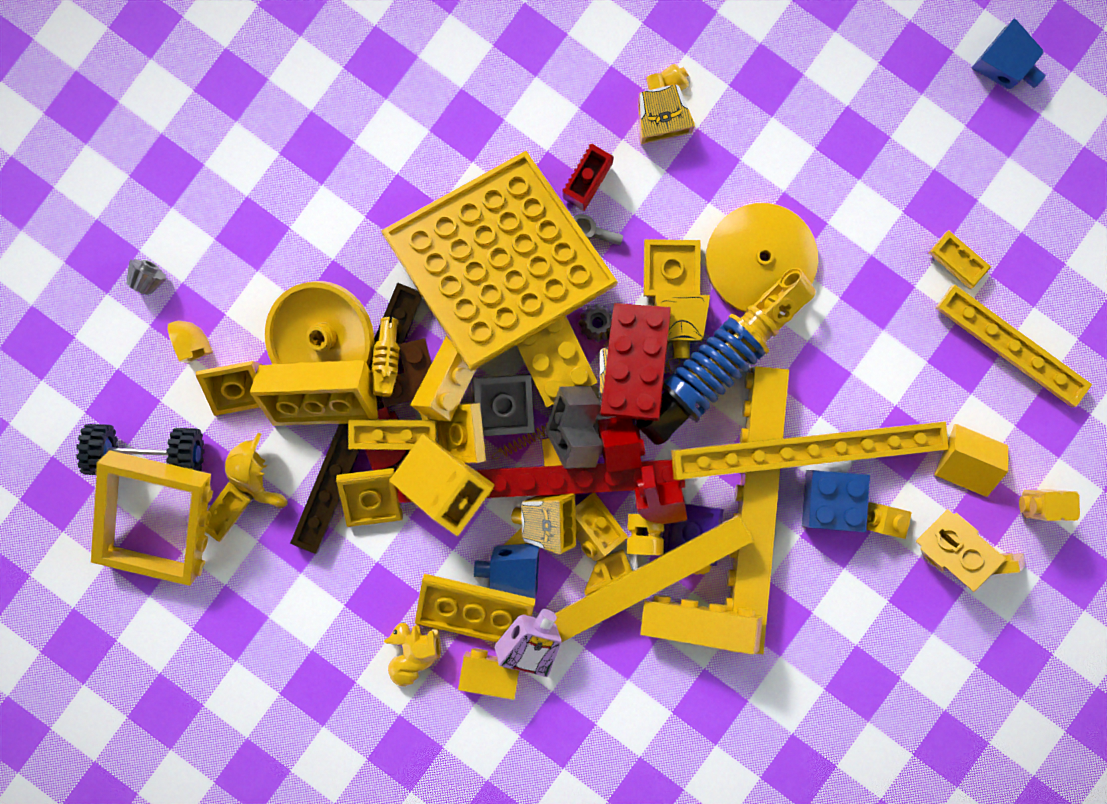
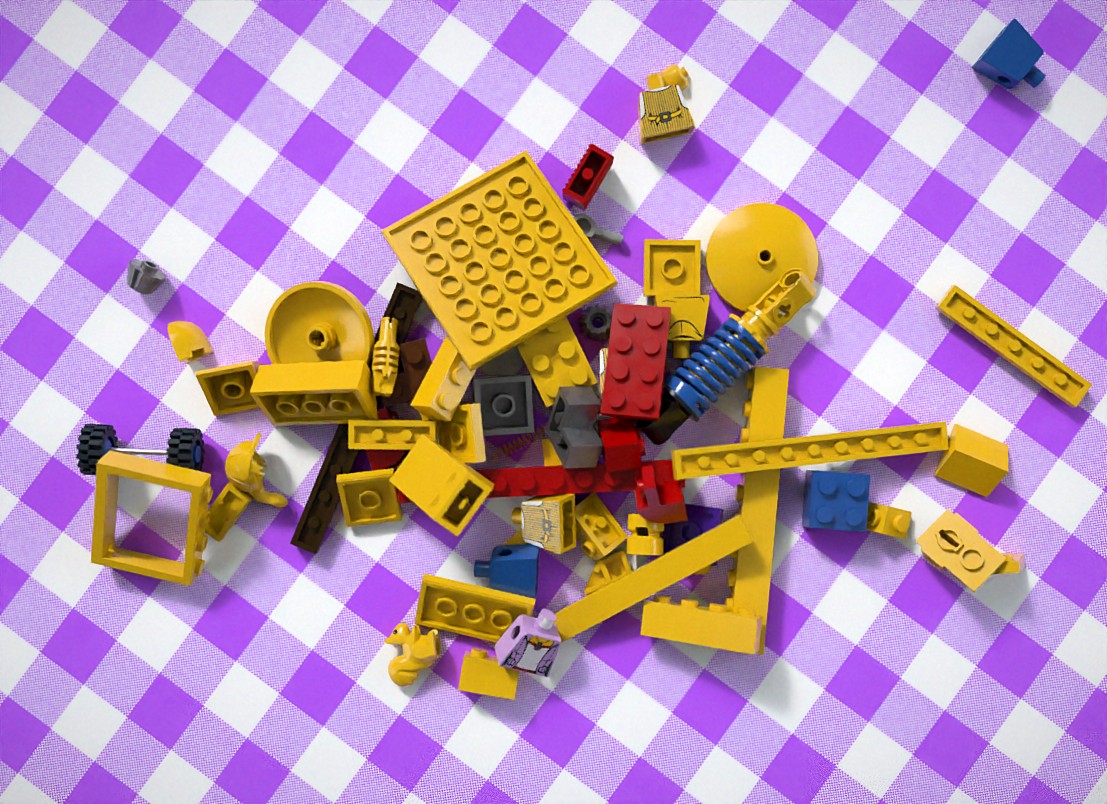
yellow plate [928,230,991,289] -> none
yellow brick [1019,489,1080,521] -> none

